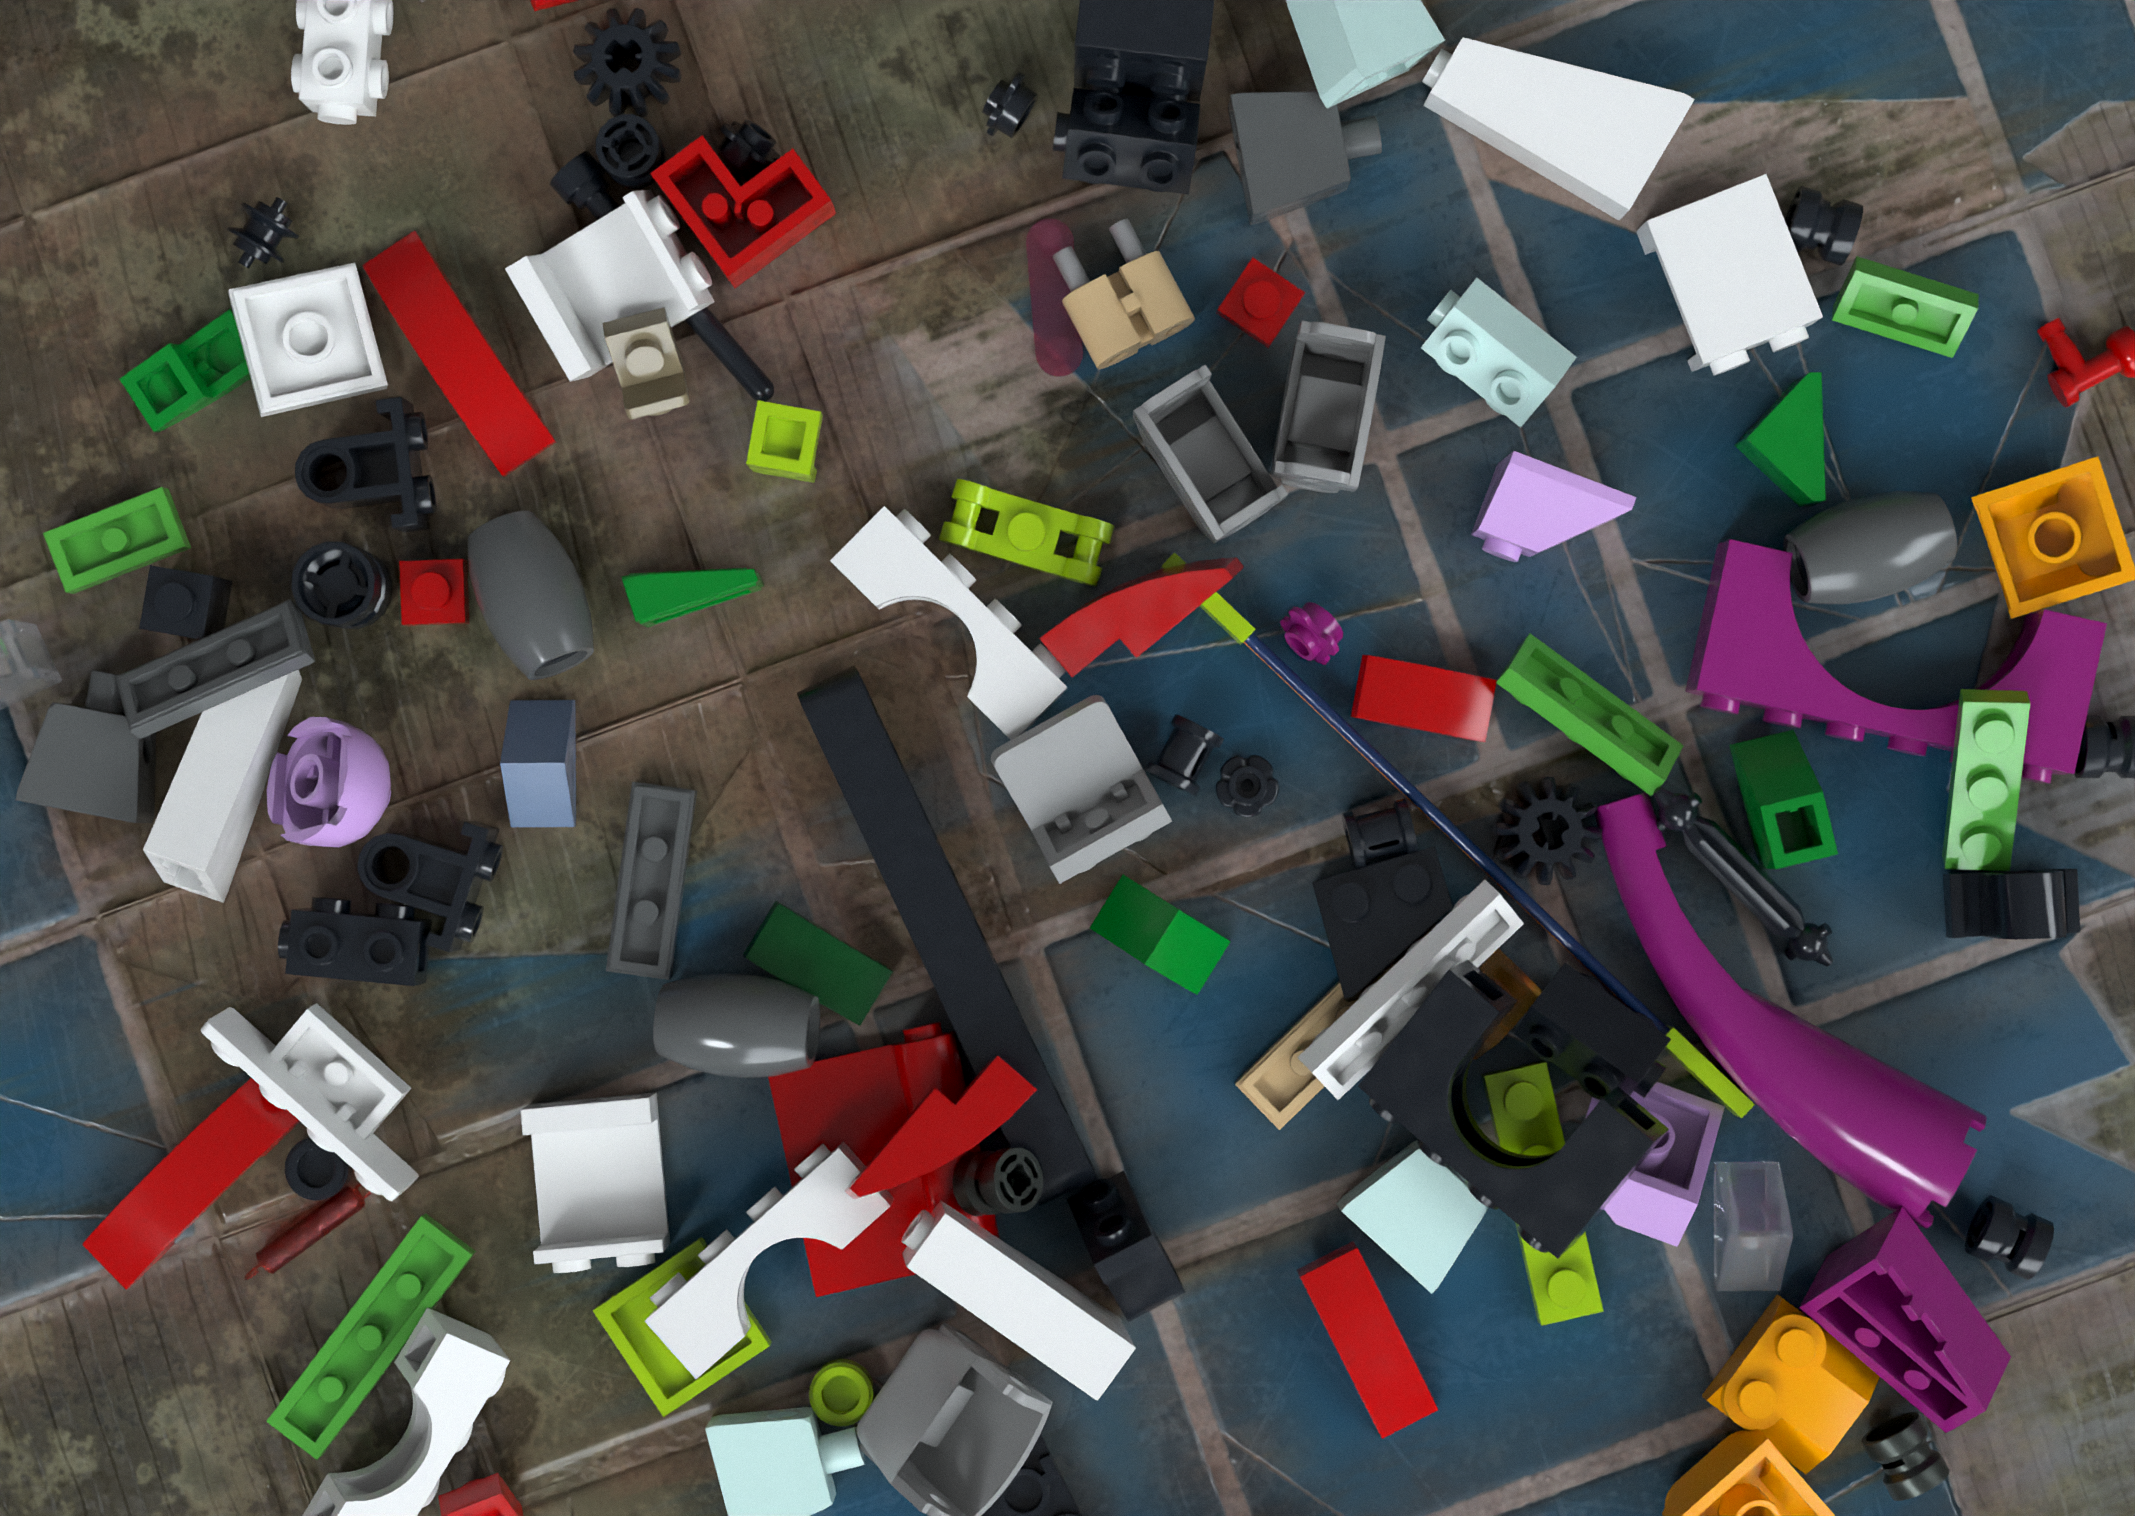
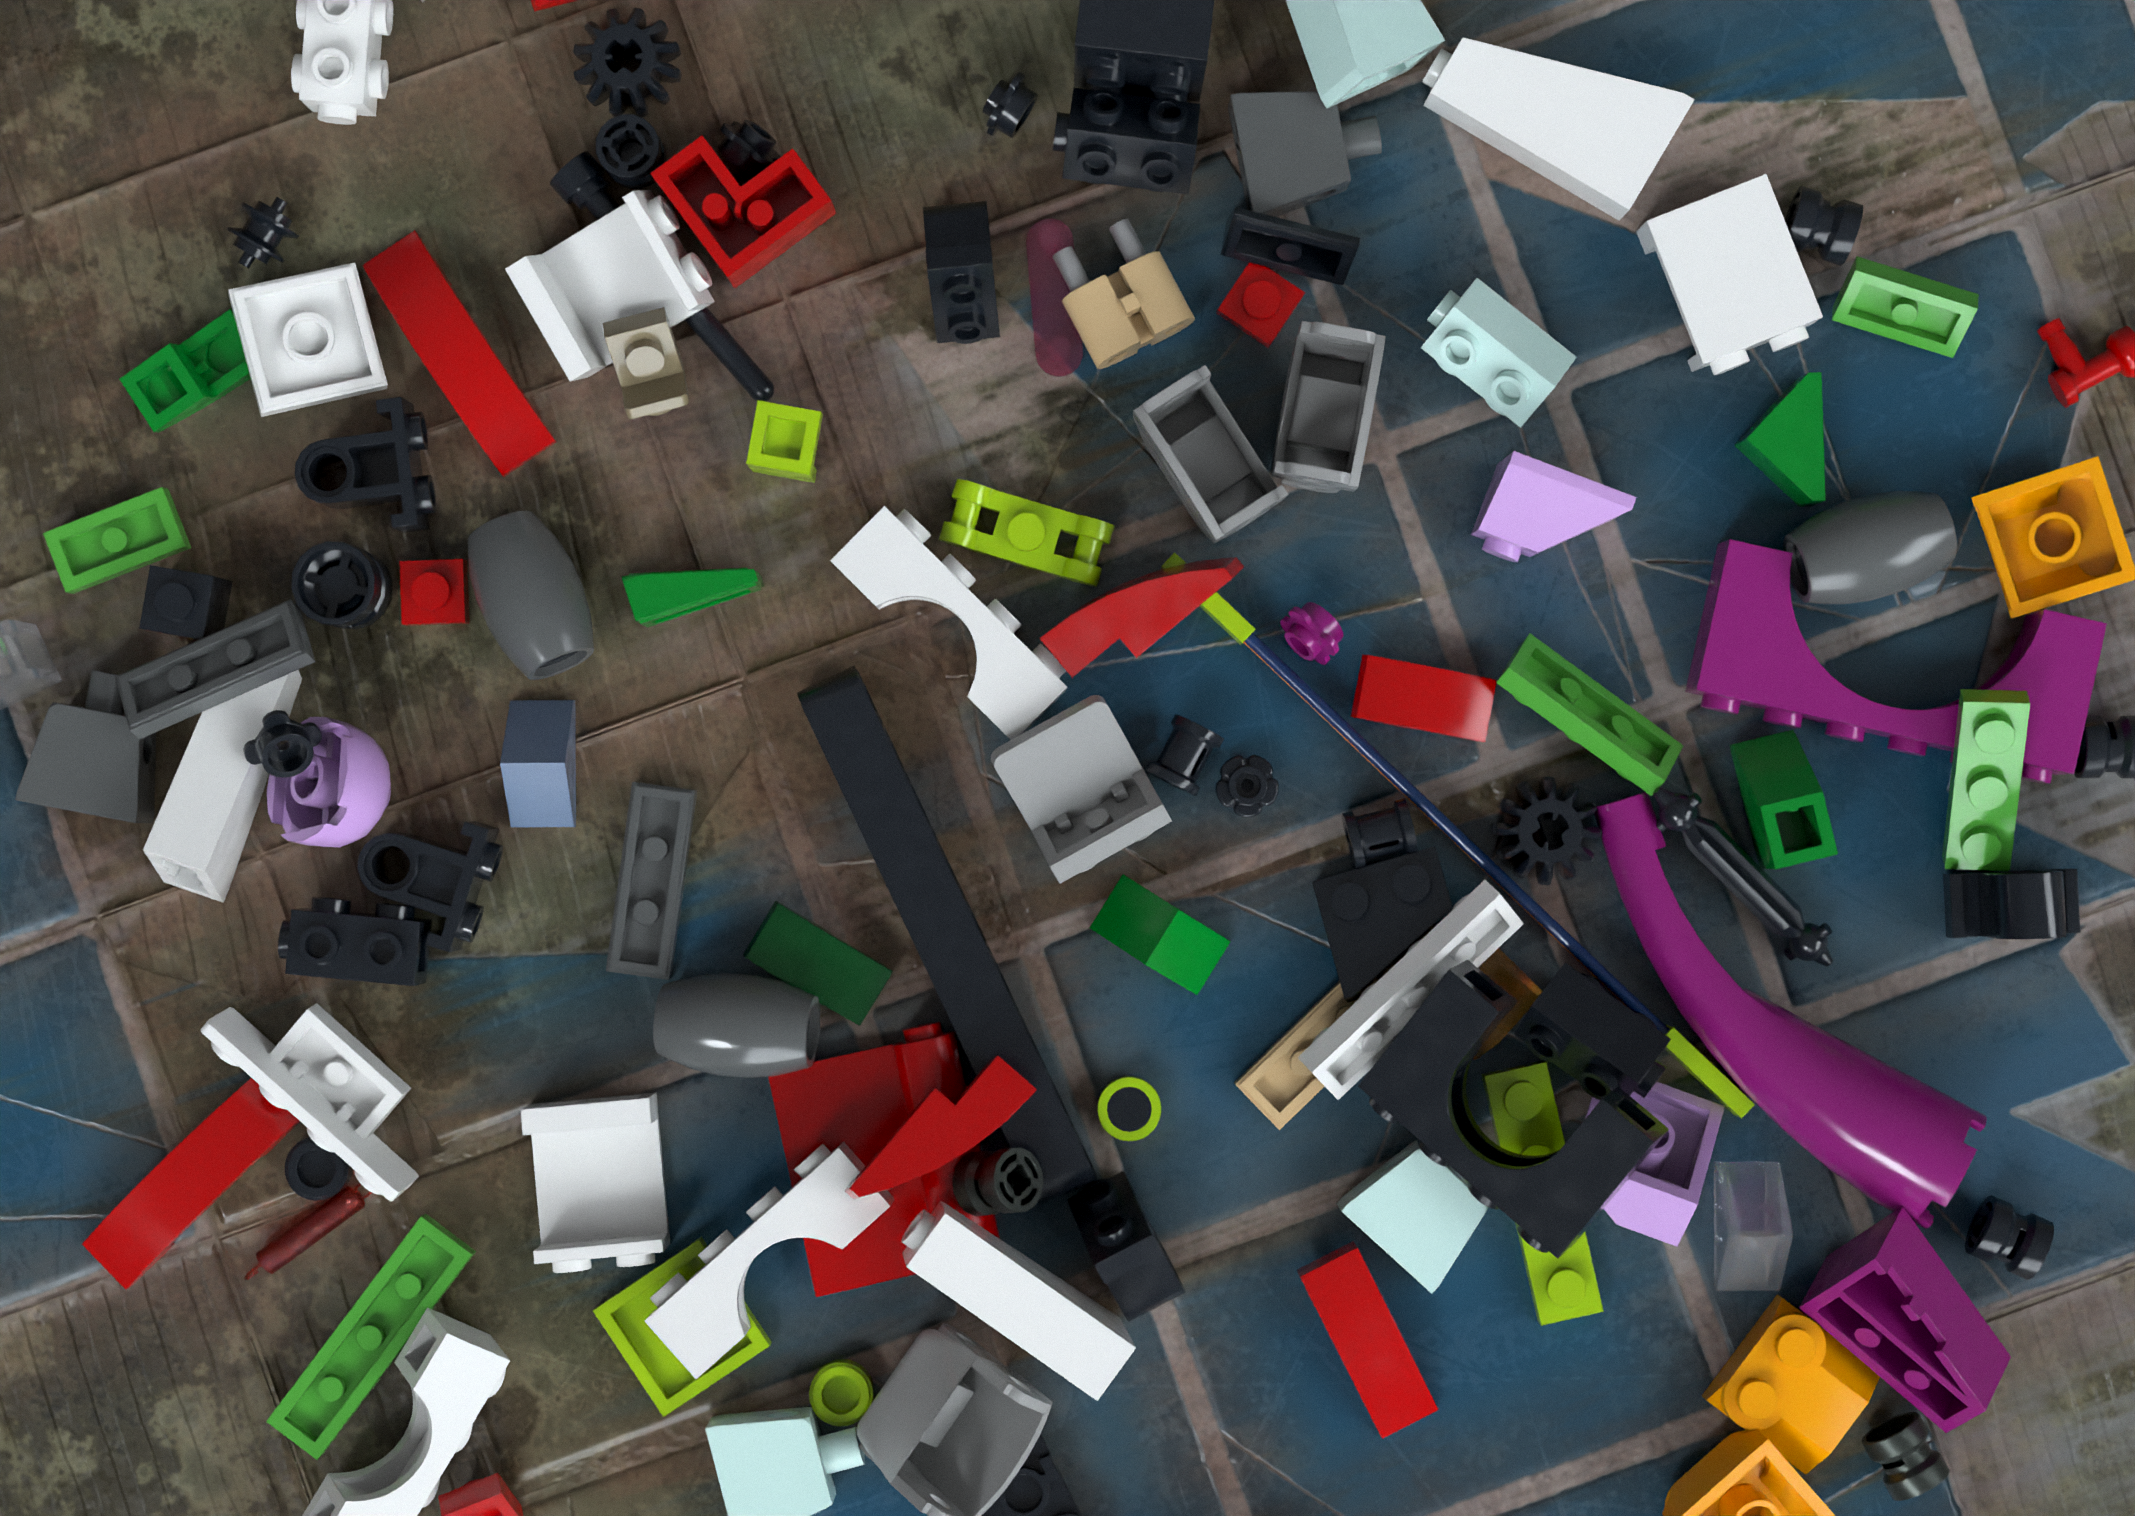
none -> black plate [243,710,322,778]
none -> black pin [923,201,1000,344]
none -> tile [1097,1076,1161,1141]
none -> black slope [1220,207,1360,285]

